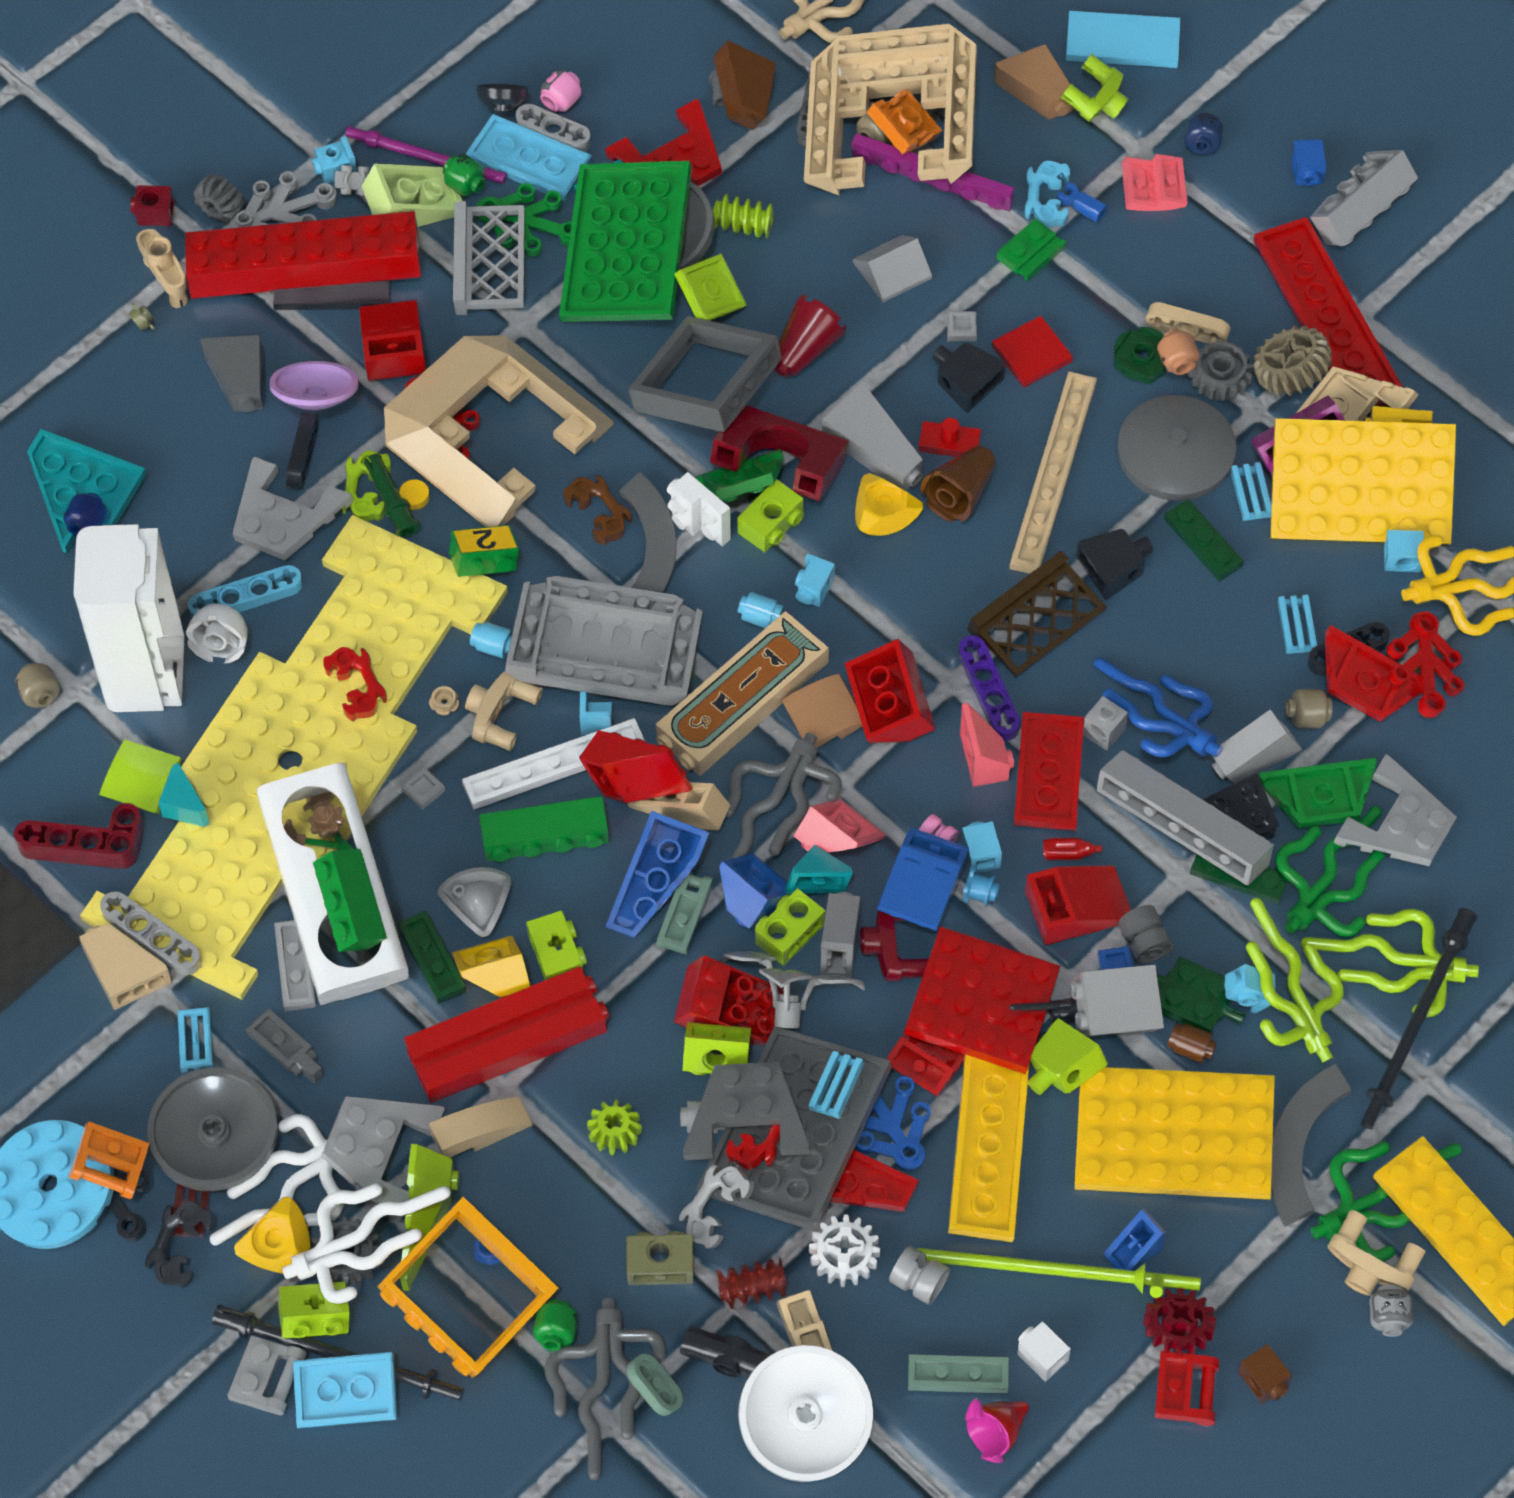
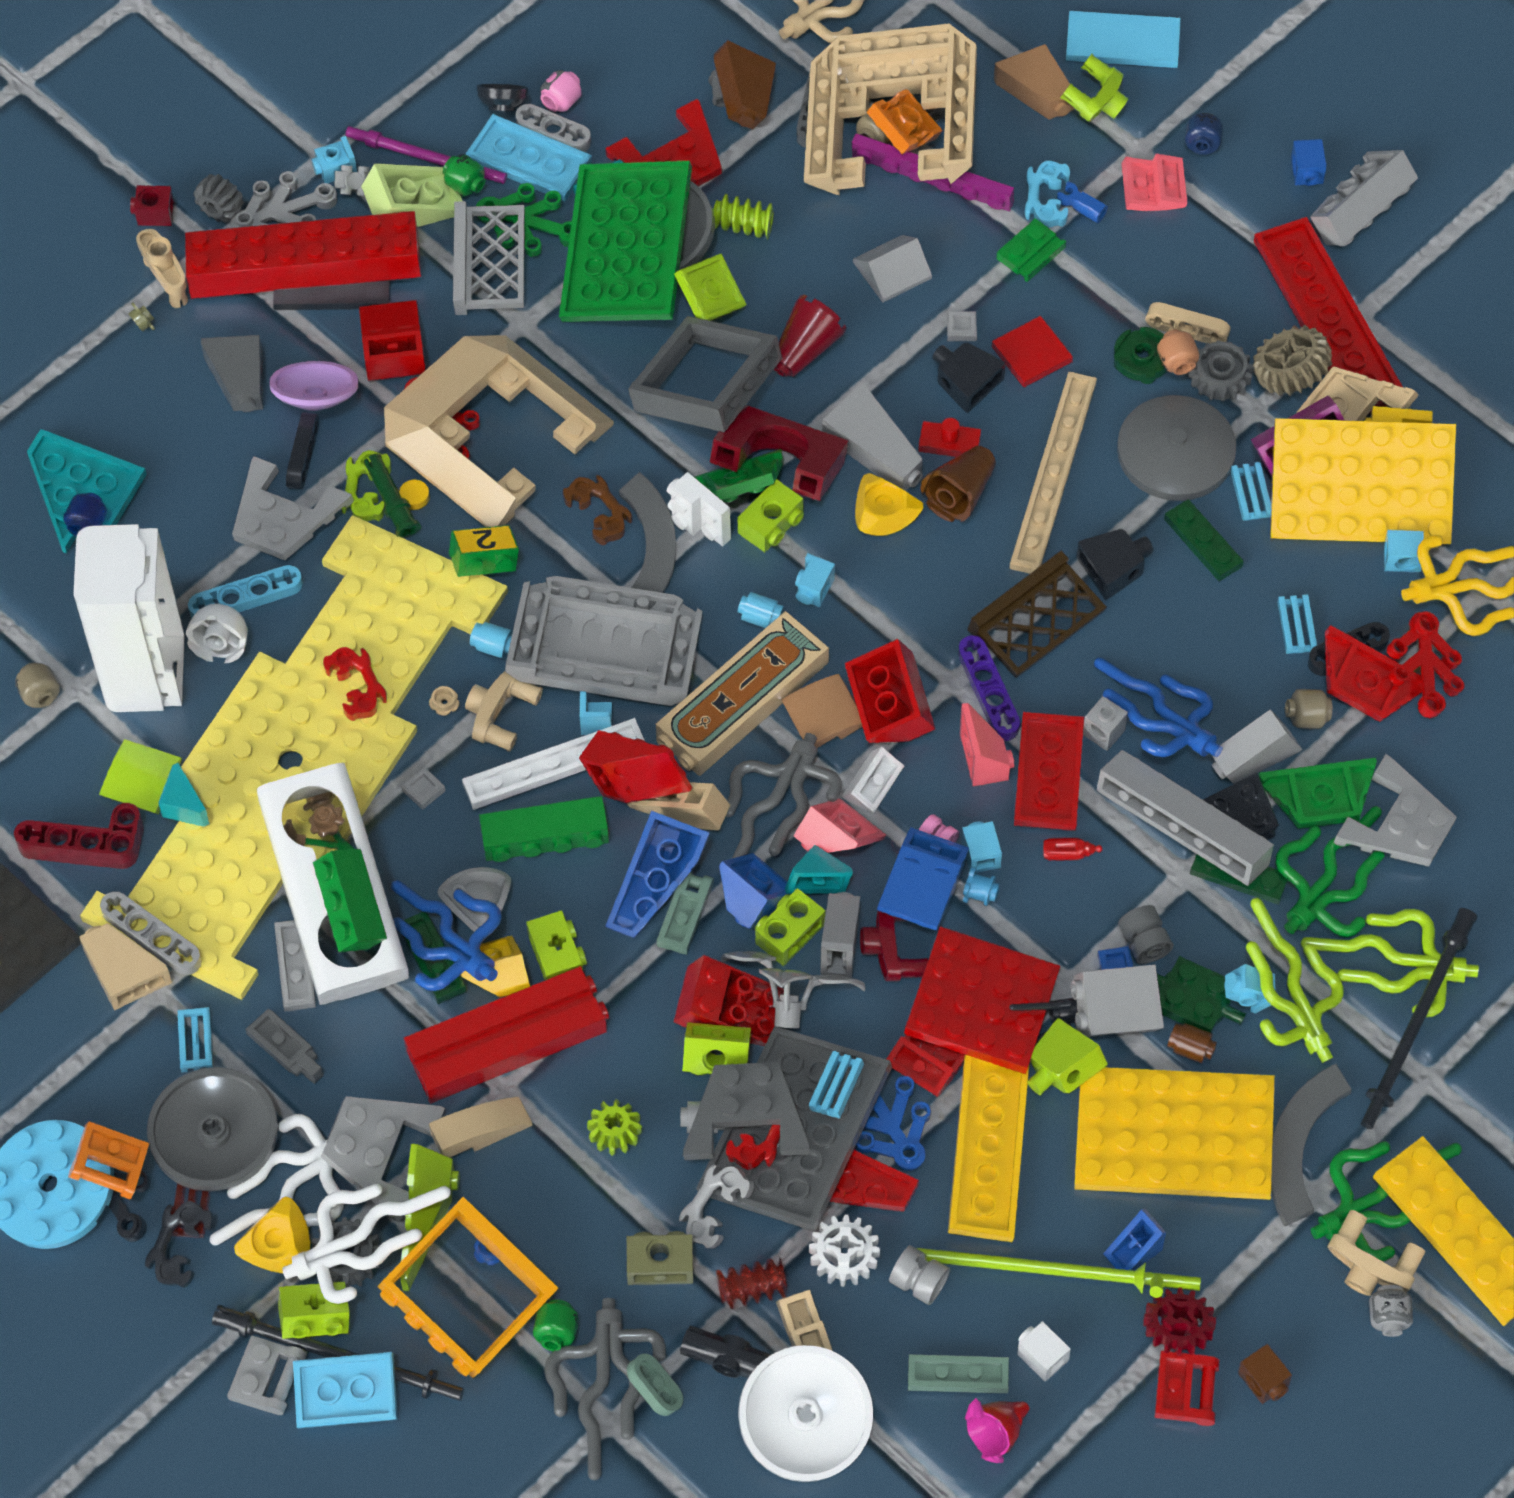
red slope [1025,866,1131,945] -> none
none -> blue plant [391,880,502,991]
none -> white slope [842,747,904,813]

